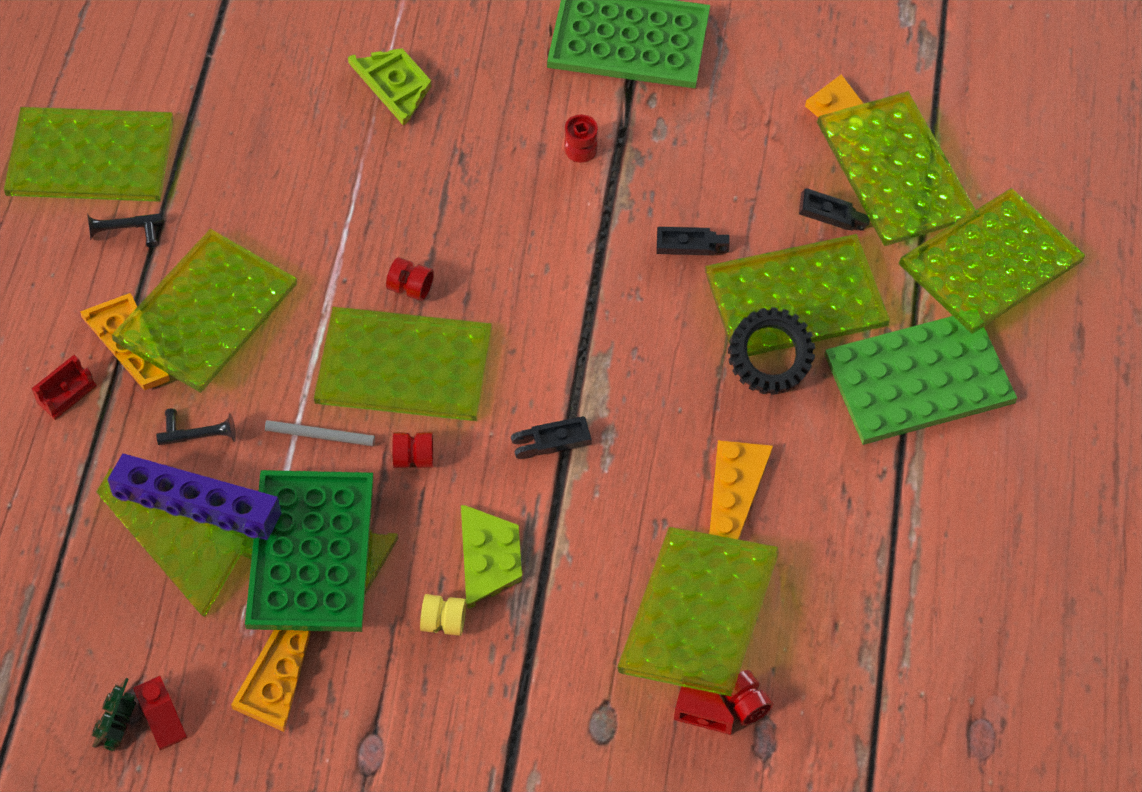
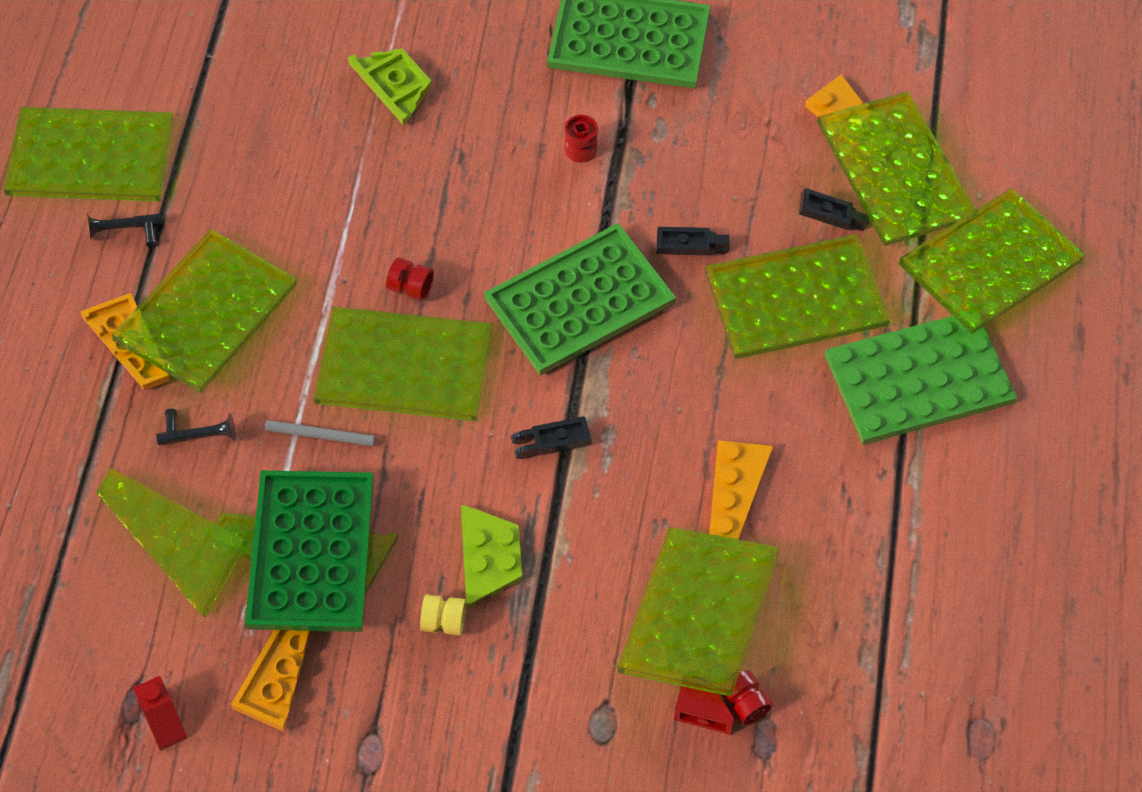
red hinge [32,355,97,420] -> none
dark green hinge [91,678,136,751] -> none
dark purple brick [107,453,281,540] -> none
red wheel [392,432,433,468] -> none
black tyre [728,307,815,395] -> none
none -> bright green plate [484,223,676,376]

